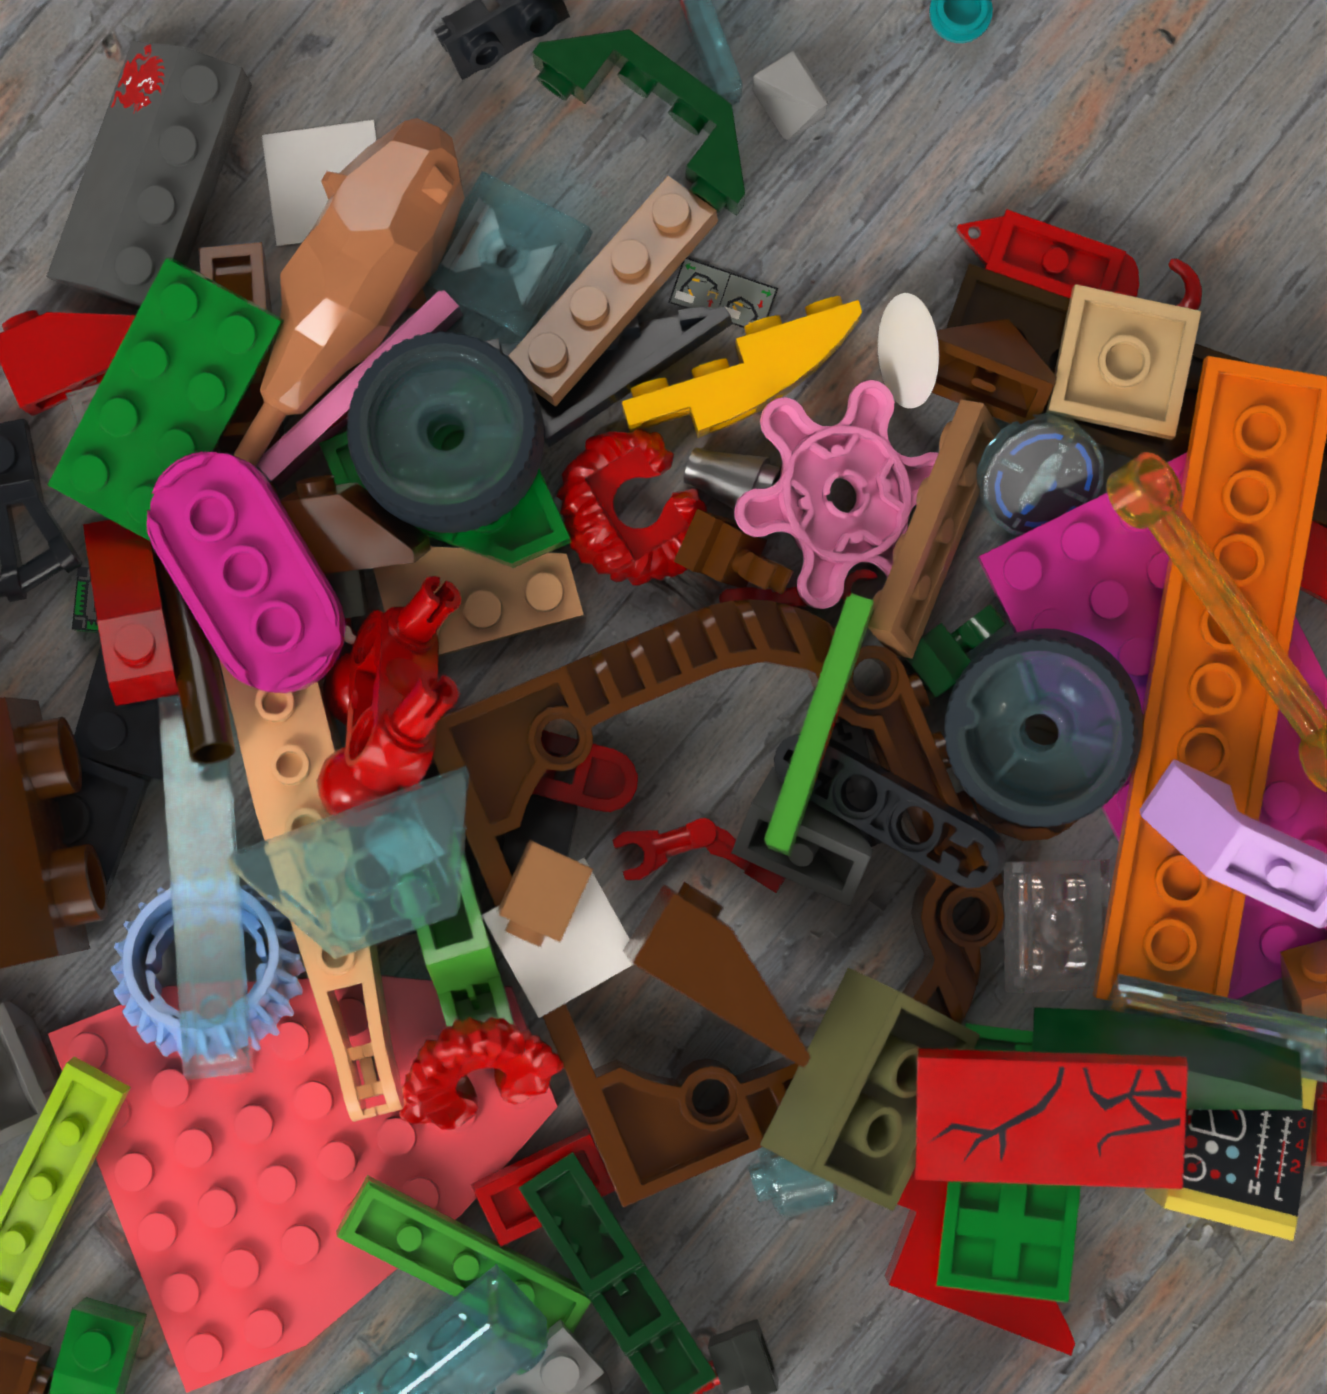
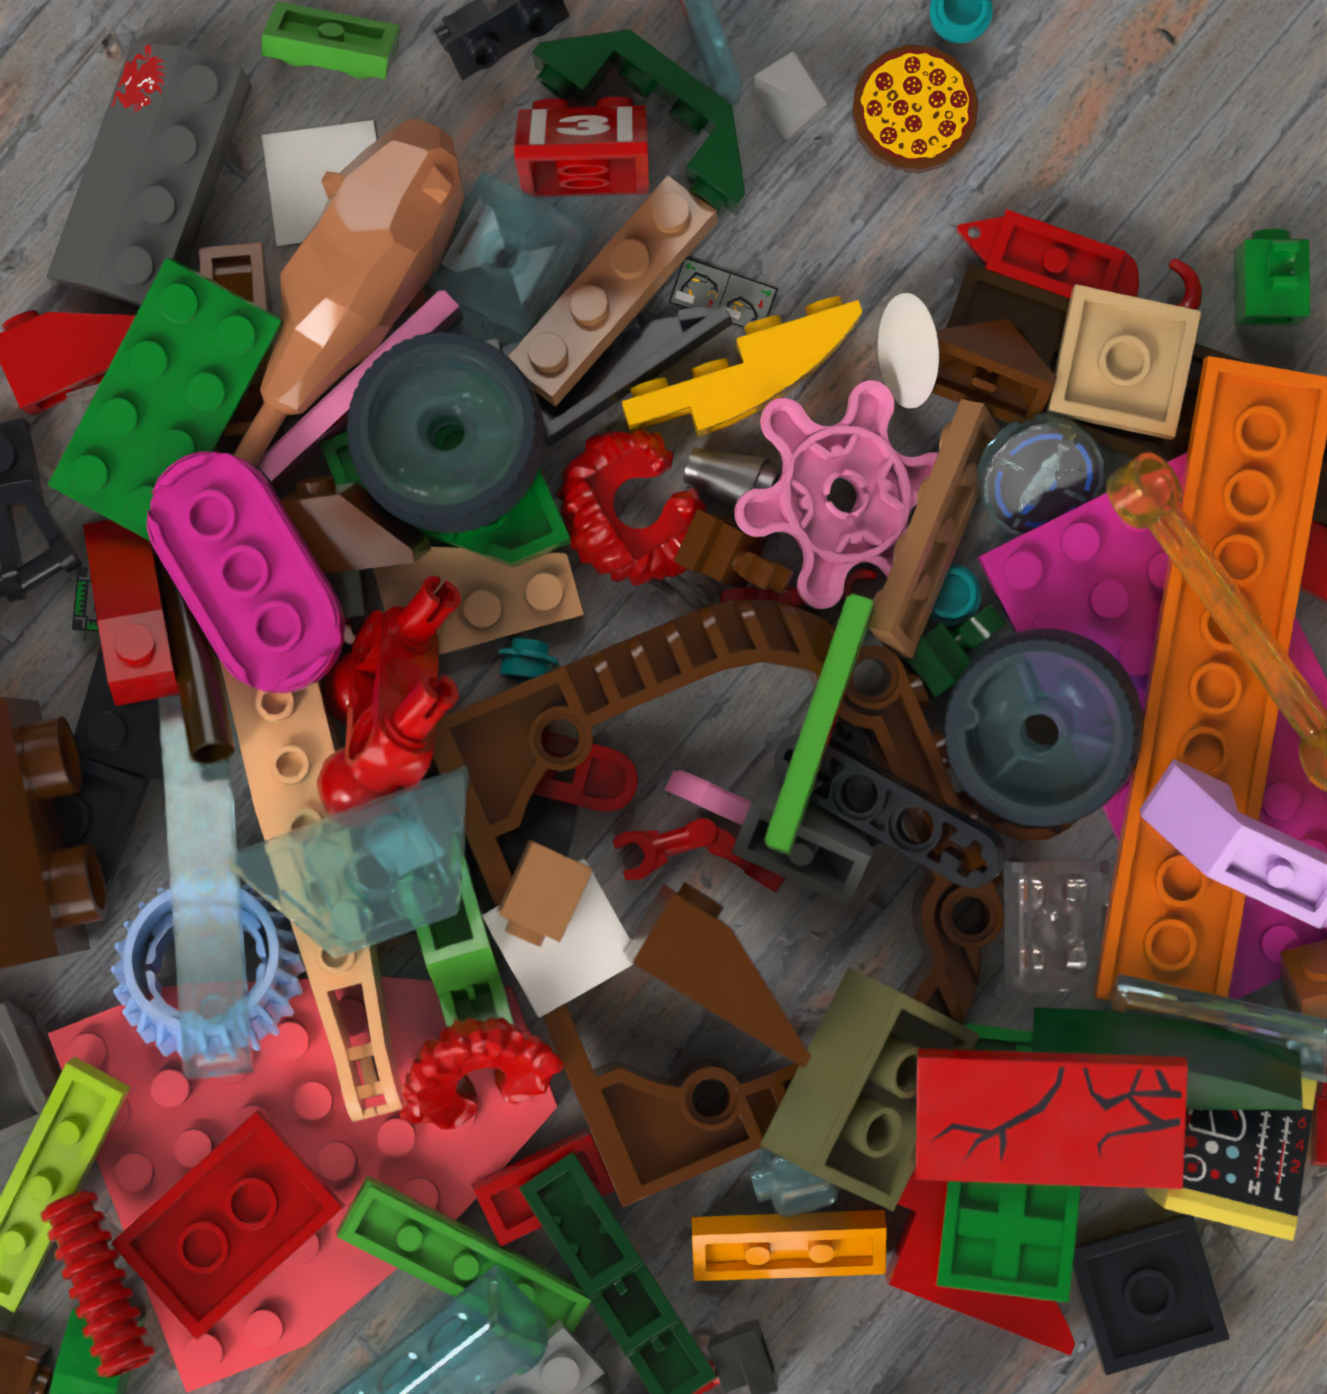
none -> red piece [40,1191,155,1378]
none -> red plate [110,1109,345,1340]
none -> bright green plate [261,1,400,80]
none -> teal plate [497,638,560,682]
none -> red slope [514,97,649,198]
none -> bright pink tile [664,769,751,825]
none -> light orange plate [691,1210,887,1281]
none -> tile [851,44,978,174]
none -> teal plate [929,563,981,627]
none -> black plate [1072,1213,1230,1376]
none -> green brick [1234,229,1310,326]

